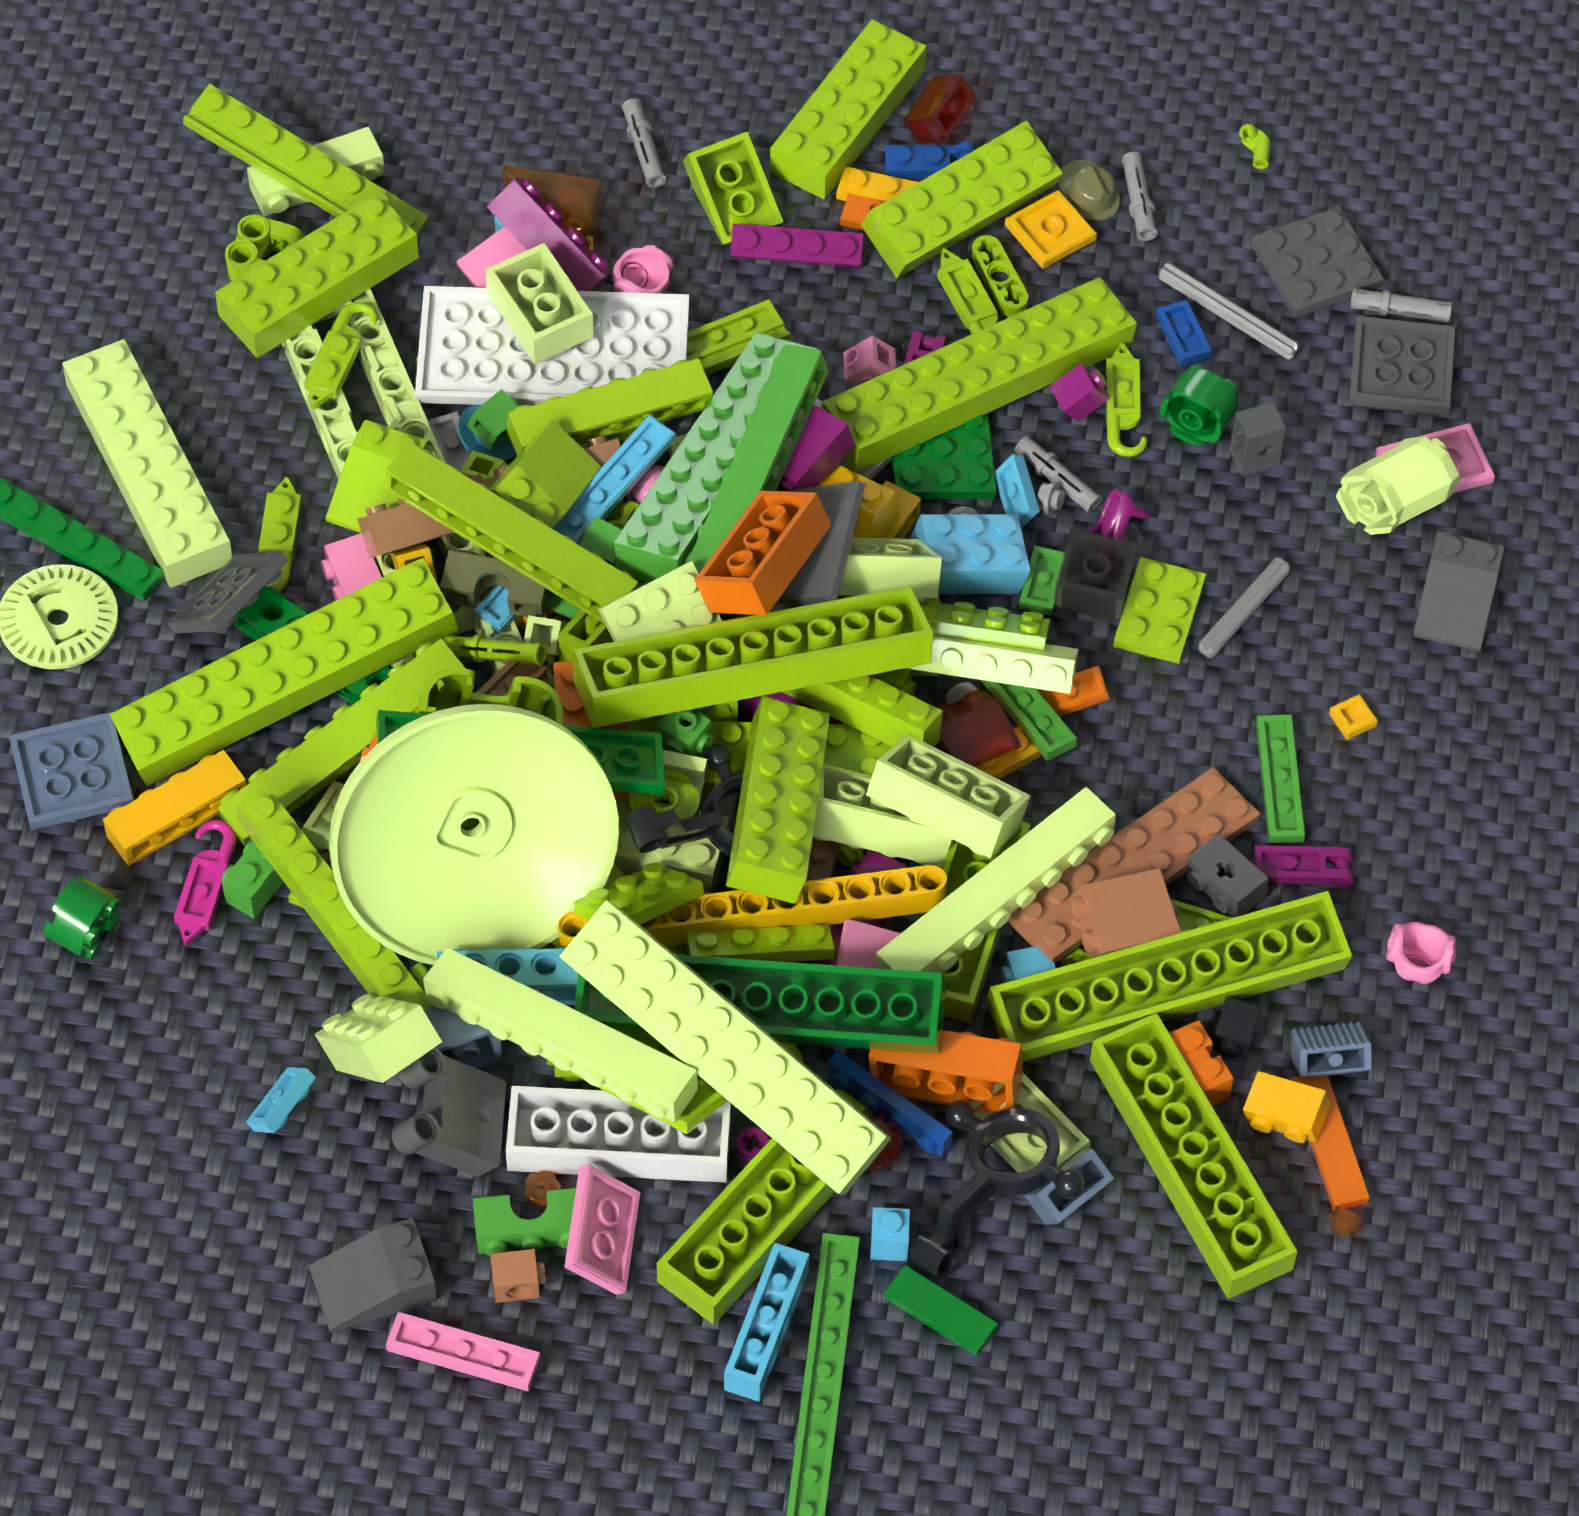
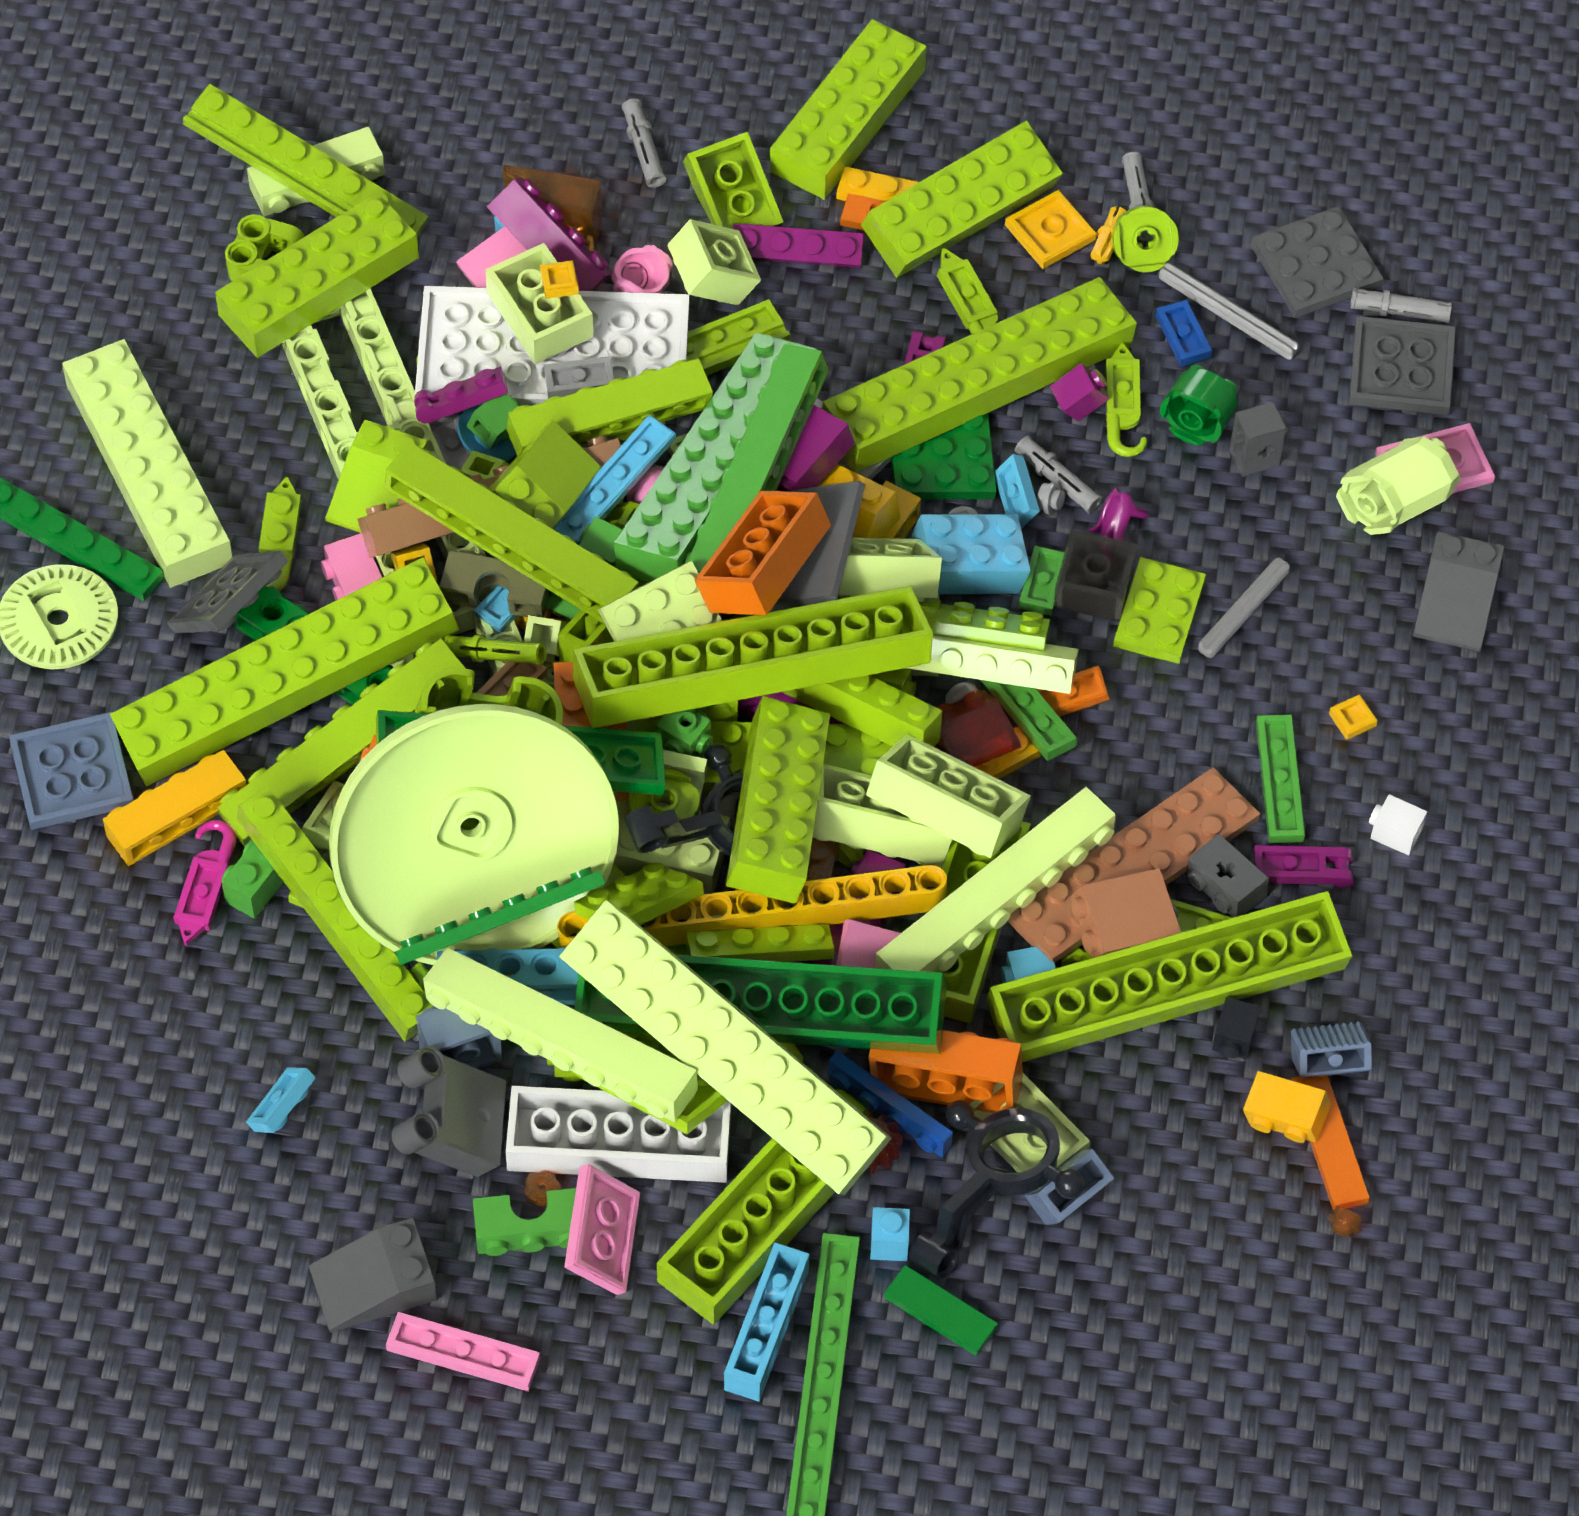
green brick [44,875,121,960] -> none
lime plate [304,302,378,410] -> none
yellowish green brick [315,994,442,1083] -> none
nougat brick [490,1249,546,1303] -> none
magenta bush [736,1127,769,1164] -> none
bright pink brick [843,335,896,386] -> none
blue plate [885,141,975,179] -> none
clear red brick [903,73,977,144] -> none
lime beam [971,235,1028,318] -> none
olive piece [1057,160,1120,222] -> none
lime brick [1090,1013,1297,1299] -> none
orange brick [1169,1020,1234,1106] -> none
lime arm [1239,124,1271,169] -> none
bright pink hair [1385,922,1457,984] -> none
none -> green plate [395,866,605,965]
none -> magenta plate [414,366,508,424]
none -> yellow tile [540,260,579,299]
none -> light grey plate [544,356,614,398]
none -> yellowish green brick [668,219,761,305]
none -> yellow axle [1091,206,1127,265]
none -> lime plate [1112,205,1179,272]
none -> white brick [1369,795,1427,856]

